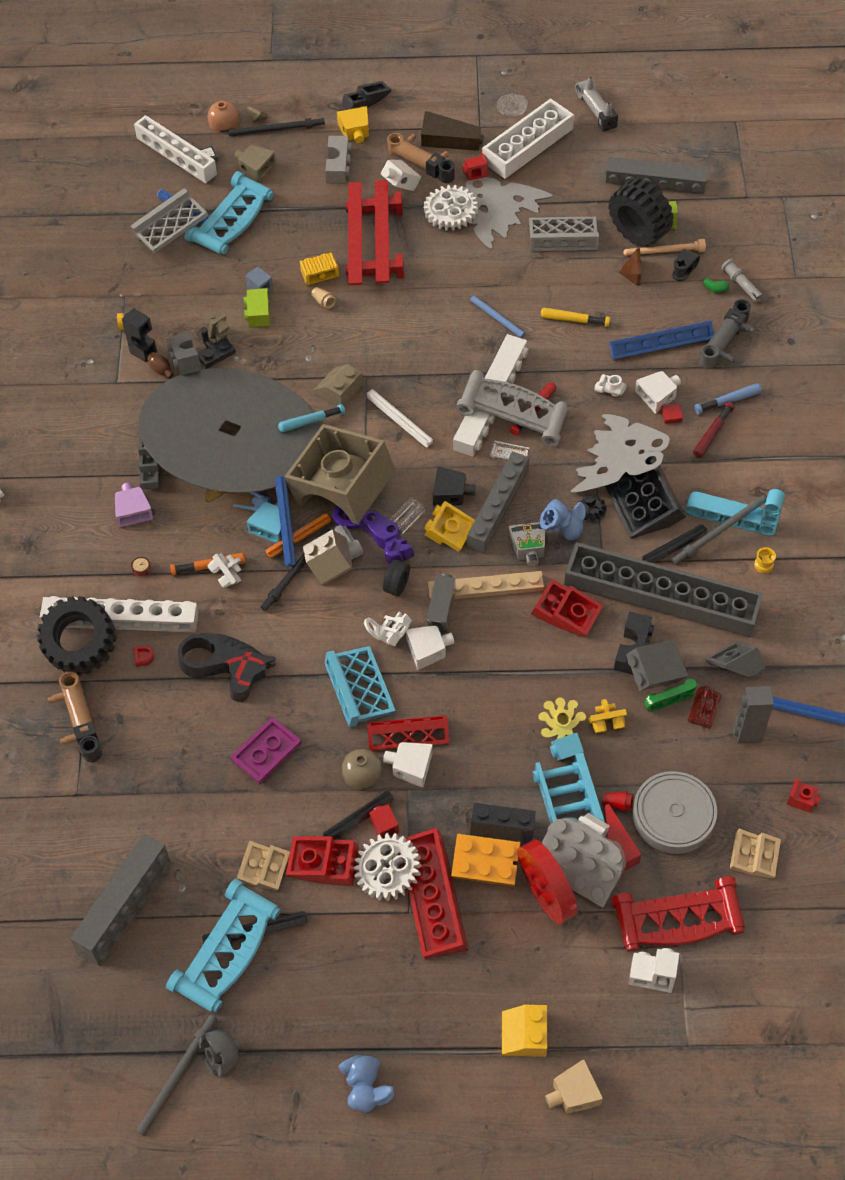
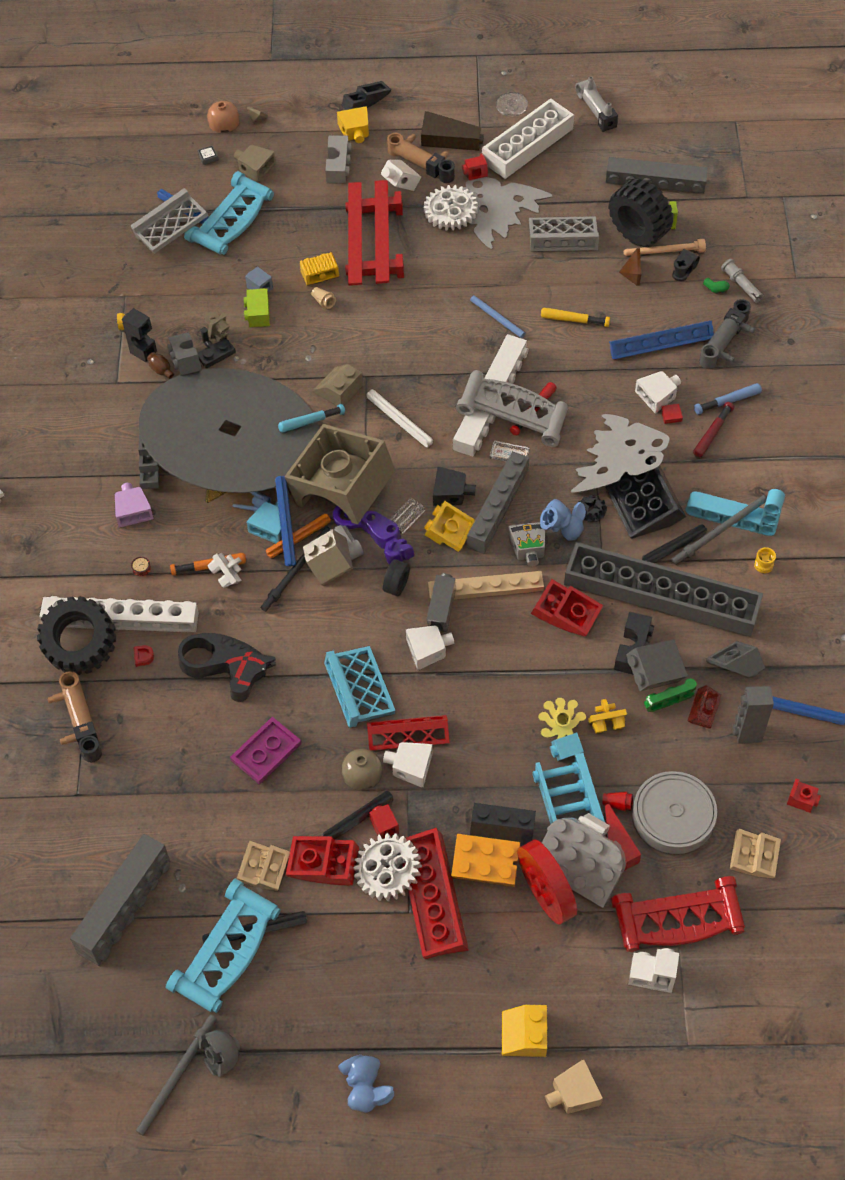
white brick [134,115,217,183] -> none
black bar [228,118,325,136] -> none
white piece [364,612,412,646] -> none
white plate [595,374,626,397] -> none

